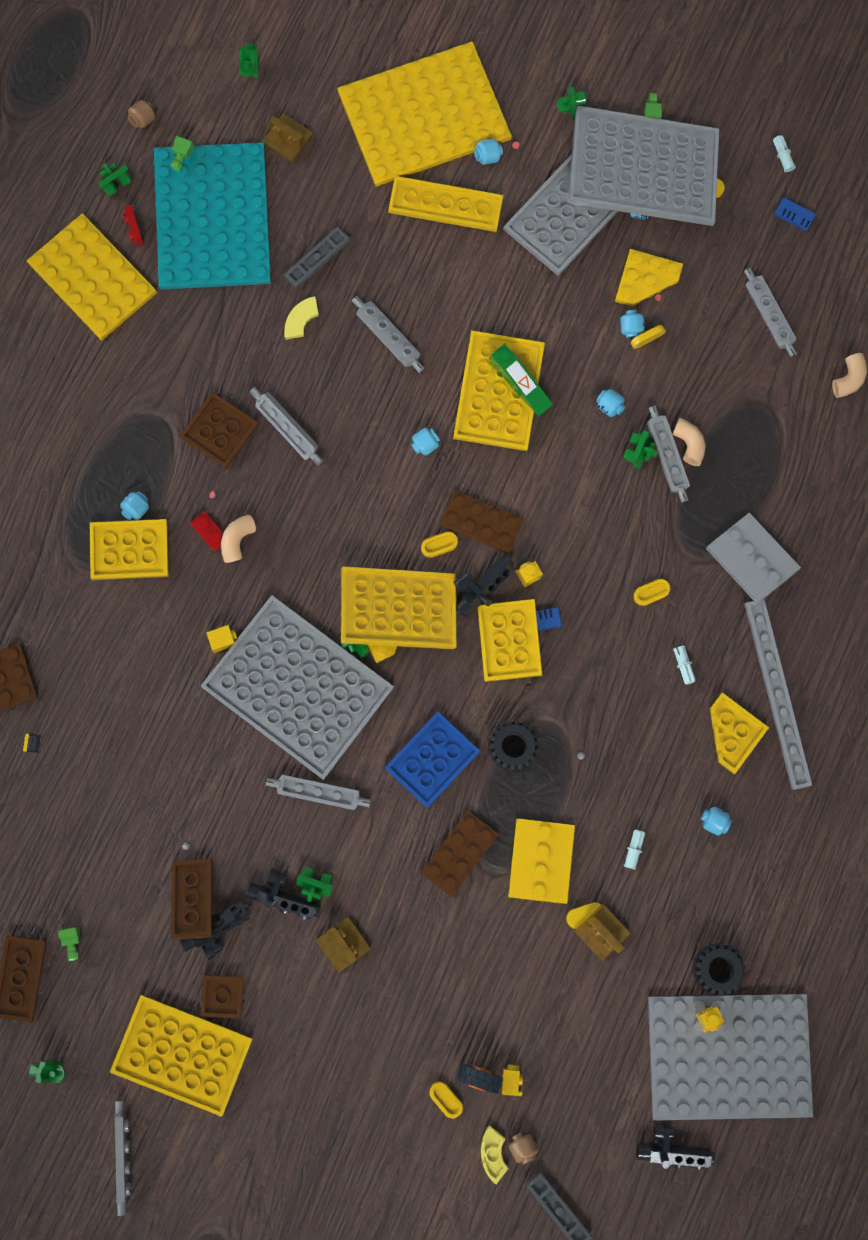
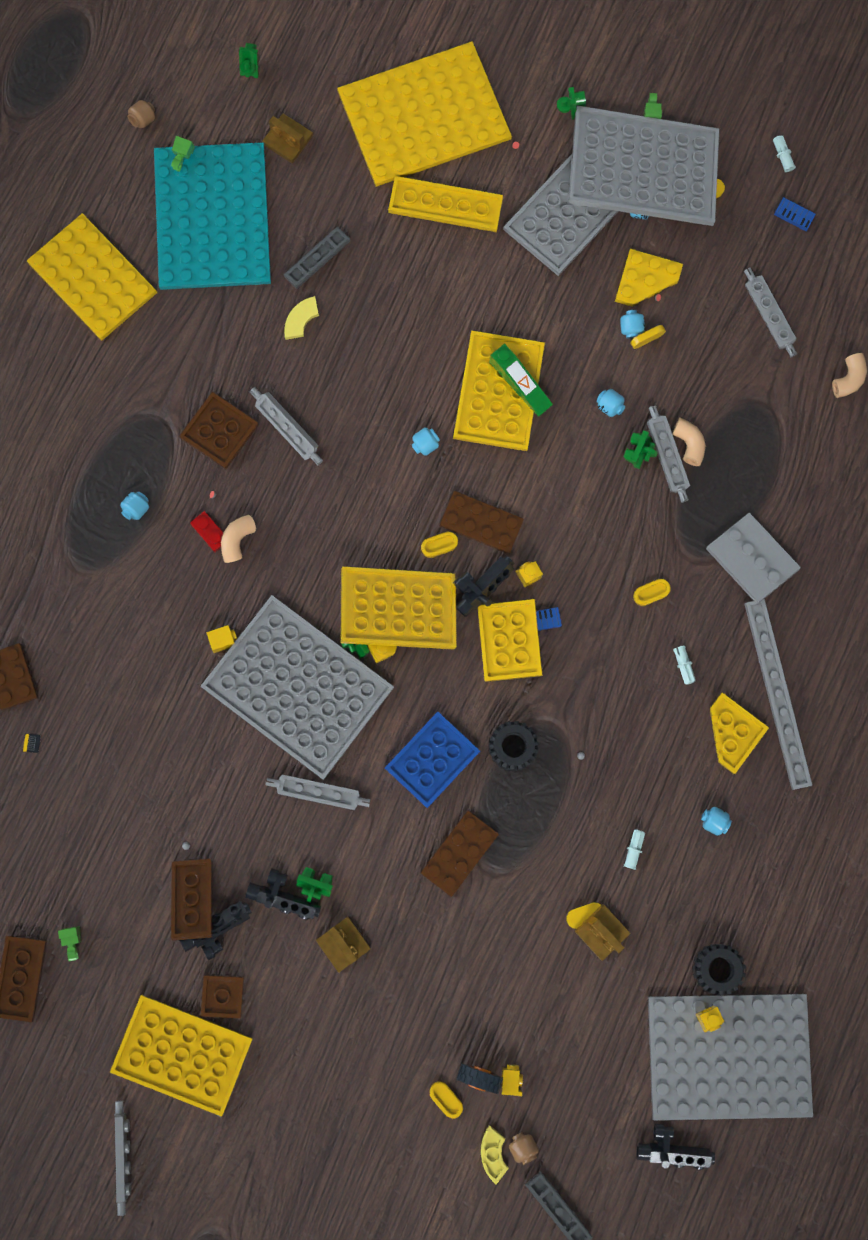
green hips [29,1060,66,1083] -> none
yellow plate [90,519,169,580] -> none
green hips [98,163,132,197] -> none
red plate [123,205,144,247] -> none
light grey plate [352,296,425,373] -> none
medium azure head [474,139,503,165] -> none
yellow plate [508,819,575,904] -> none

